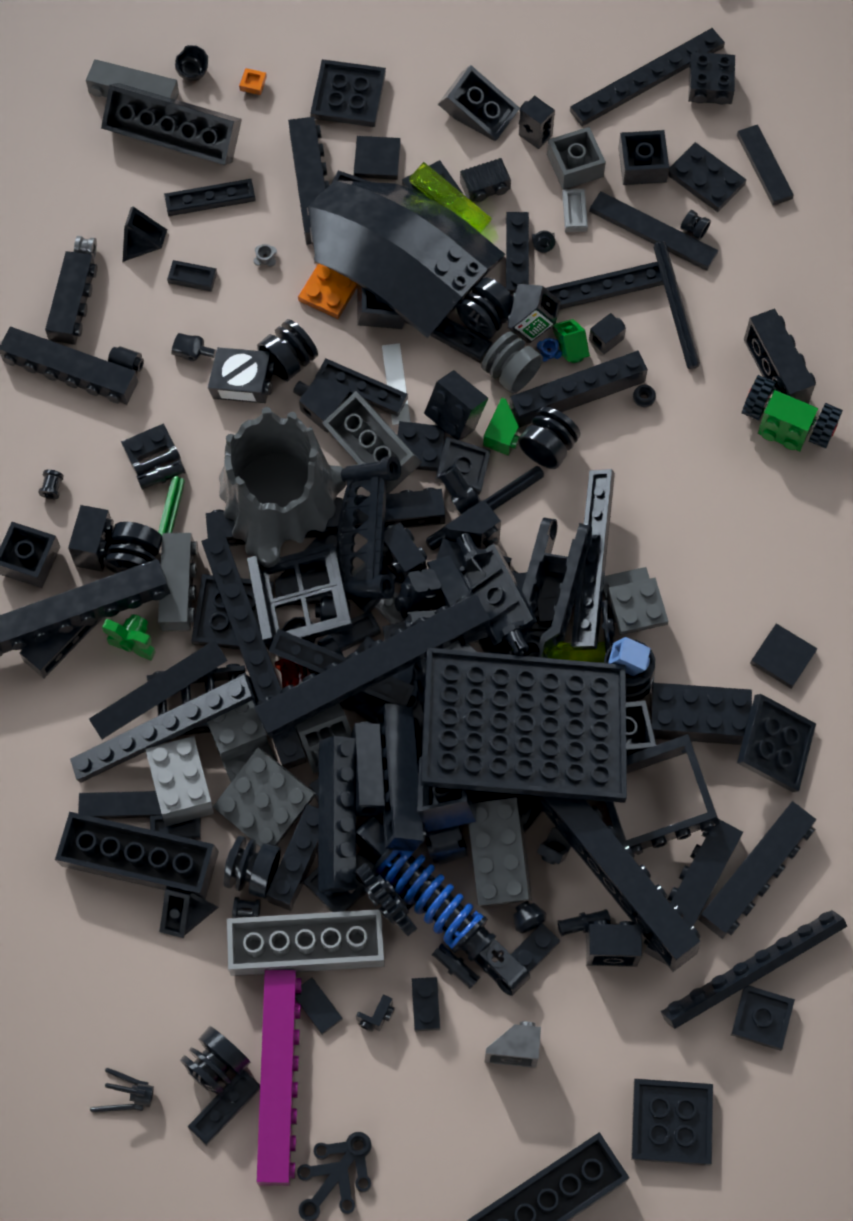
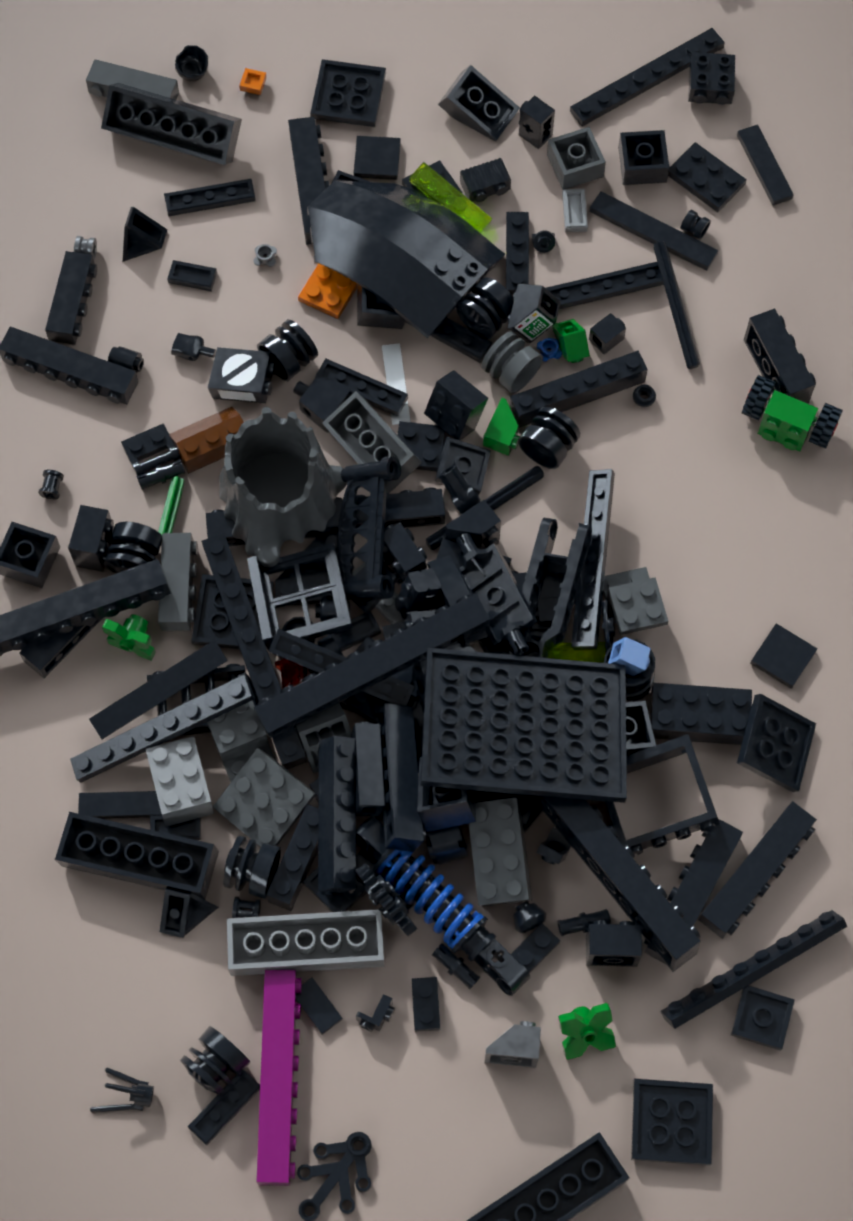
none -> reddish brown slope [169,407,244,474]
none -> green plant [558,1003,616,1060]

